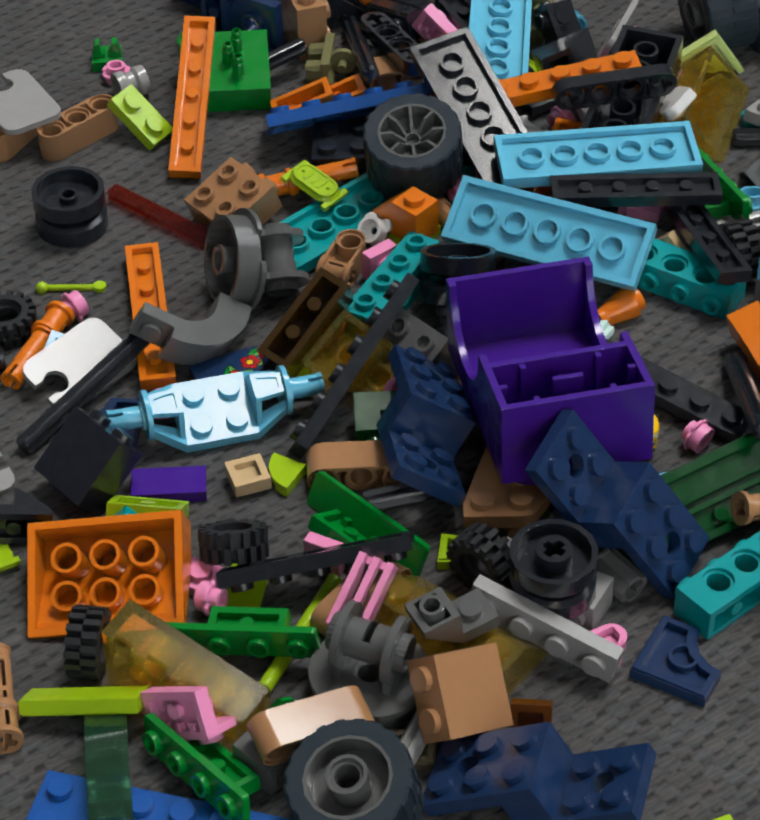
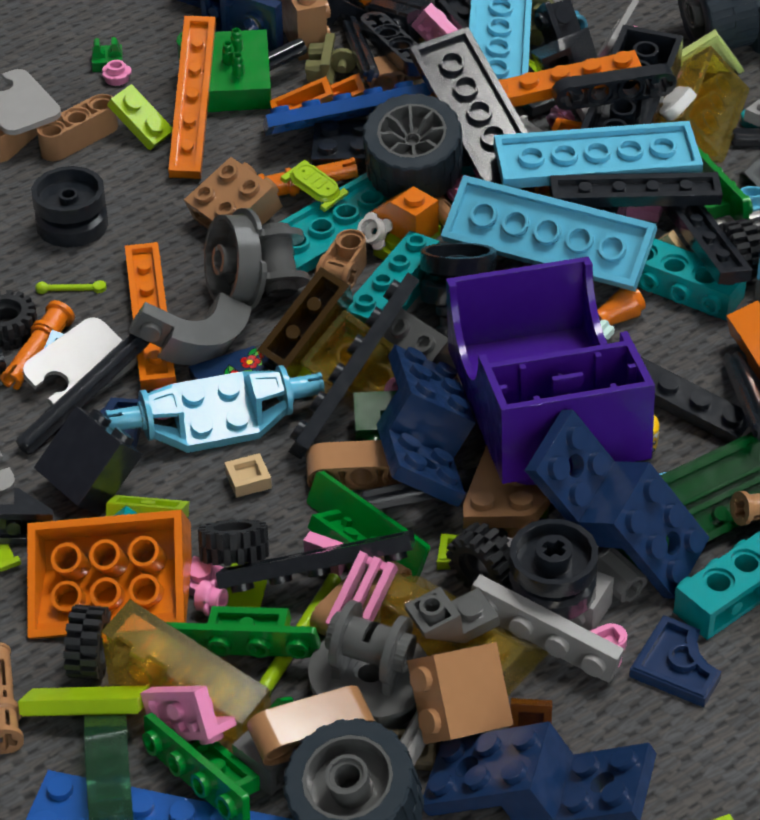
bright pink plate [61,290,90,322] -> none
clear red axle [107,184,208,248] -> none
light grey wheel [110,65,151,96] -> none
dark purple tile [131,465,207,502] -> none
lime tile [269,452,306,497] -> none
bright pink plate [362,238,397,280] -> none
bright pink plate [681,419,715,454] -> none

